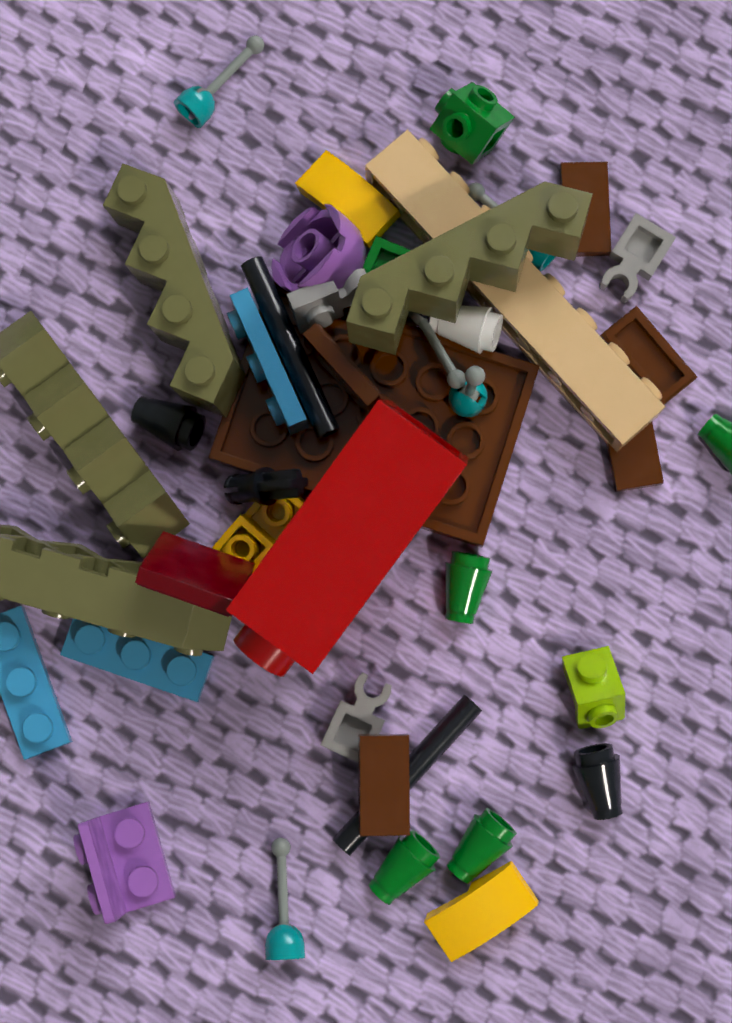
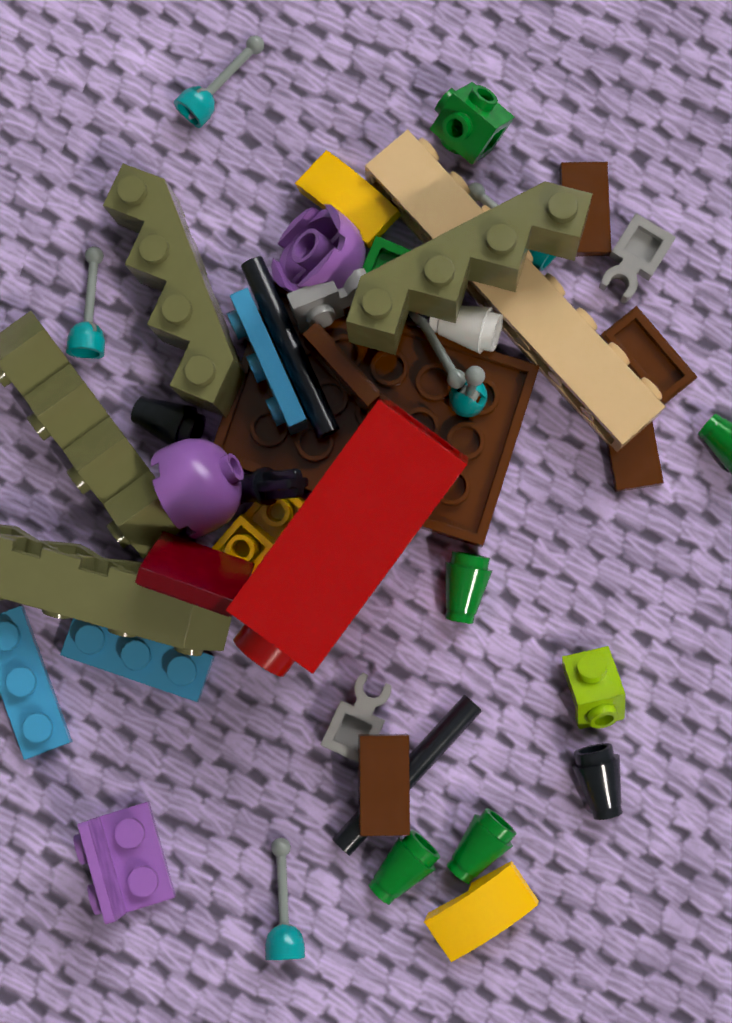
none -> hinge [66,246,105,359]
none -> medium lavender cylinder [151,438,244,539]

